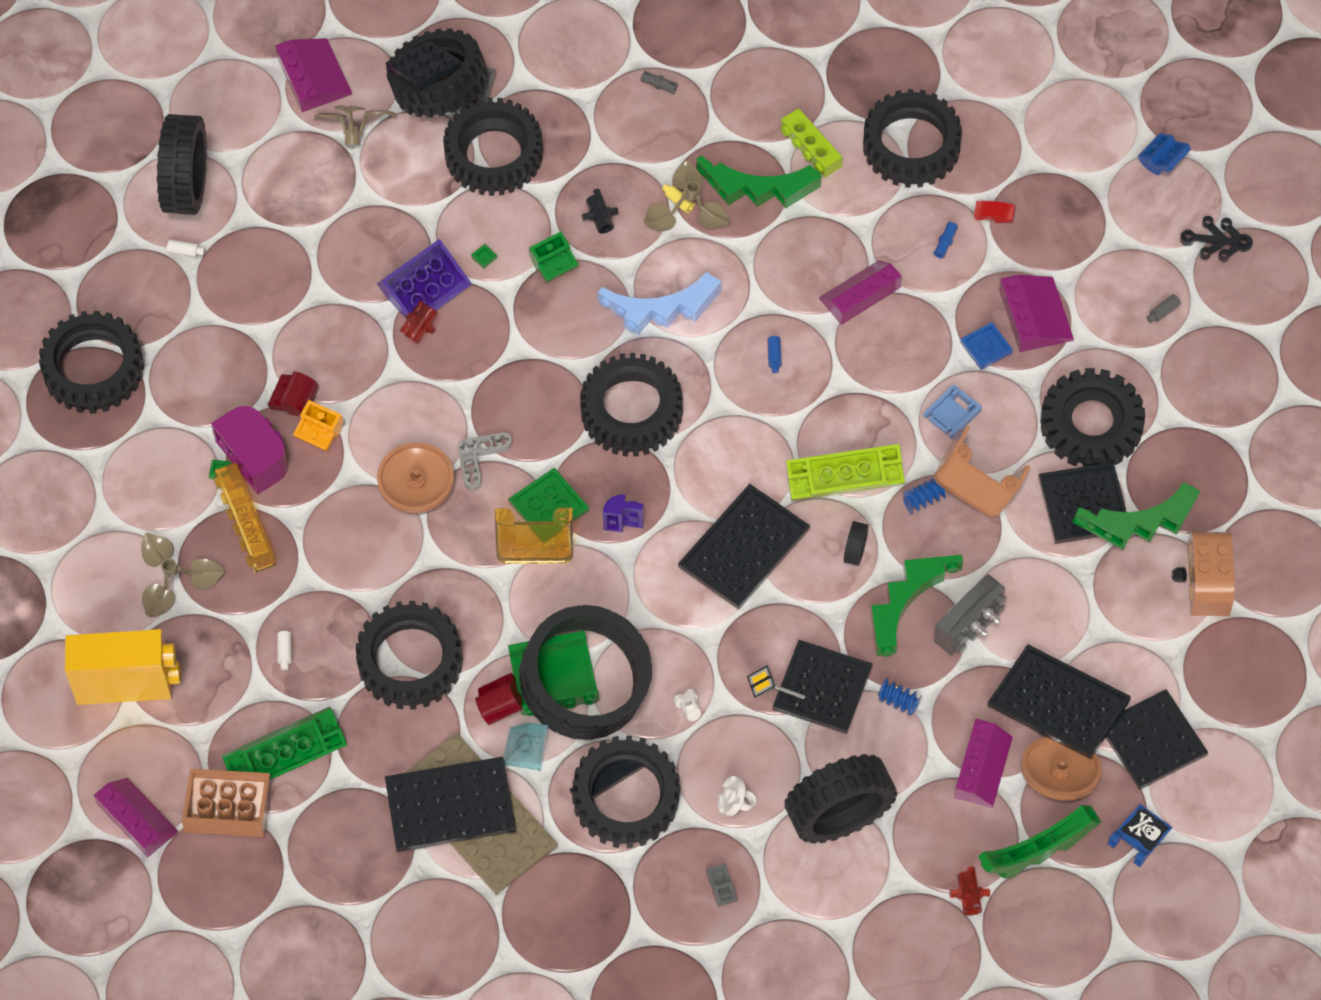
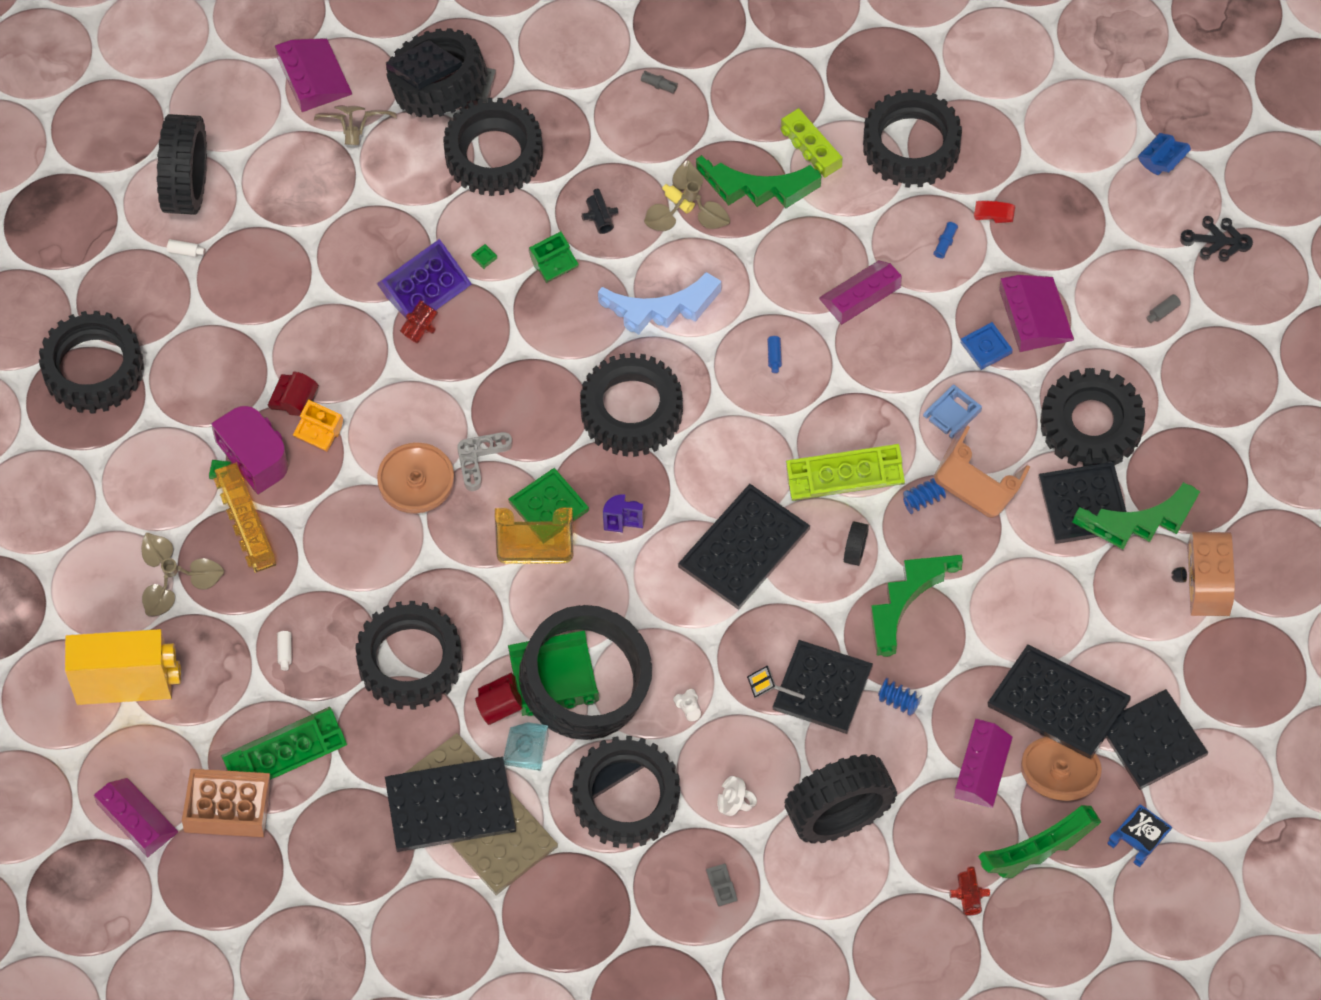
dark grey piece [934,574,1007,656] -> none

